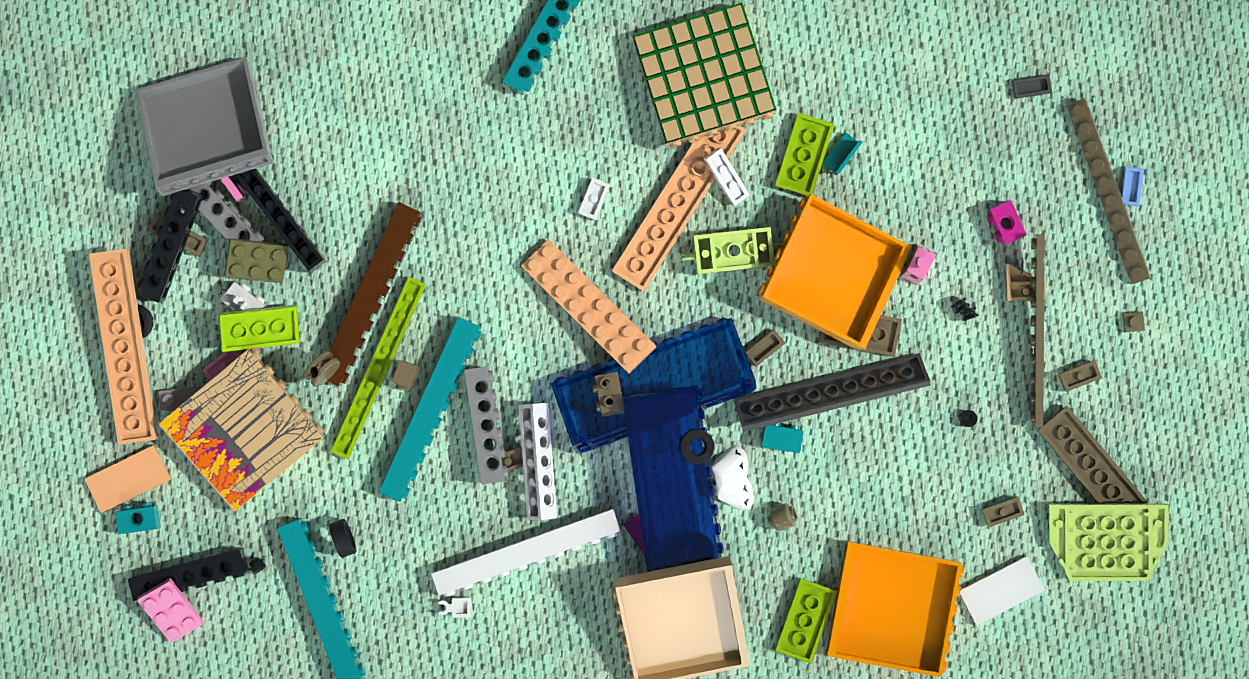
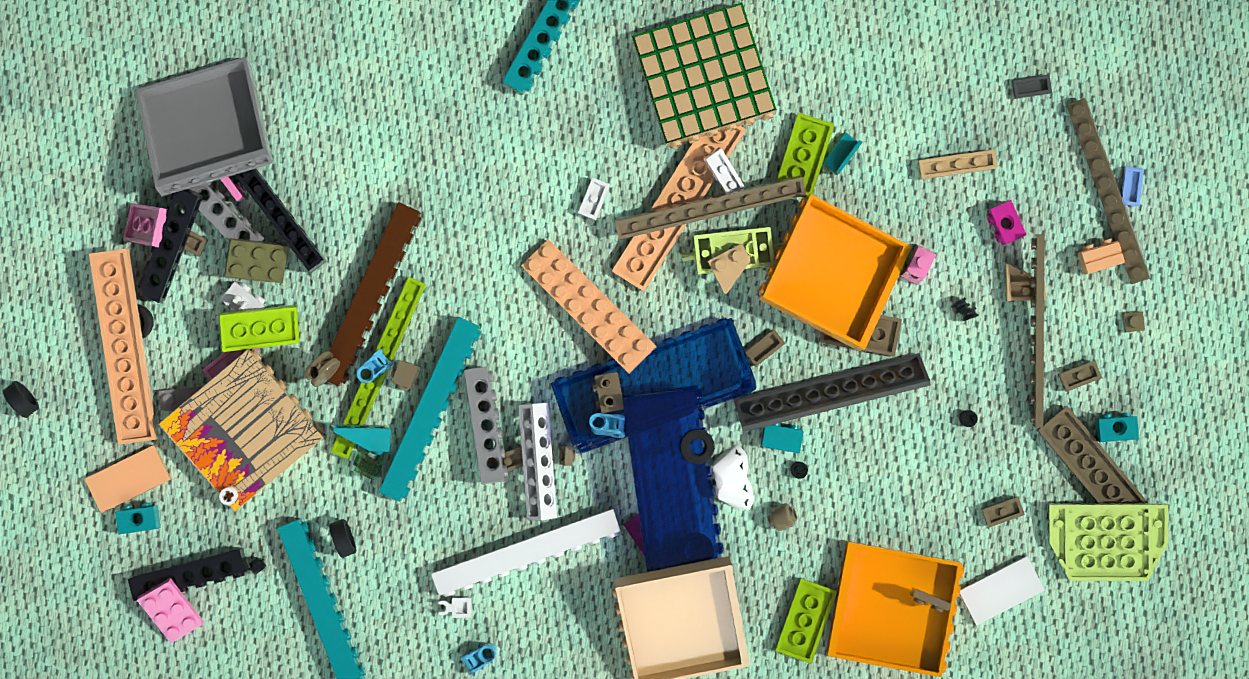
none -> black tyre [3,381,39,418]
none -> bright pink plate [123,203,167,247]
none -> white bush [219,487,238,505]
none -> teal slope [329,424,391,455]
none -> clear green slope [353,452,385,480]
none -> medium azure piece [357,349,394,383]
none -> medium azure piece [459,643,498,675]
none -> dark tan plate [559,445,575,466]
none -> medium azure piece [589,413,627,438]
none -> dark tan plate [614,175,806,240]
none -> tan wing [707,243,751,295]
none -> black bush [790,461,808,479]
none -> dark tan plate [910,587,951,612]
none -> tan plate [918,149,998,180]
none -> light nougat brick [1078,239,1125,275]
none -> teal brick [1095,412,1139,442]

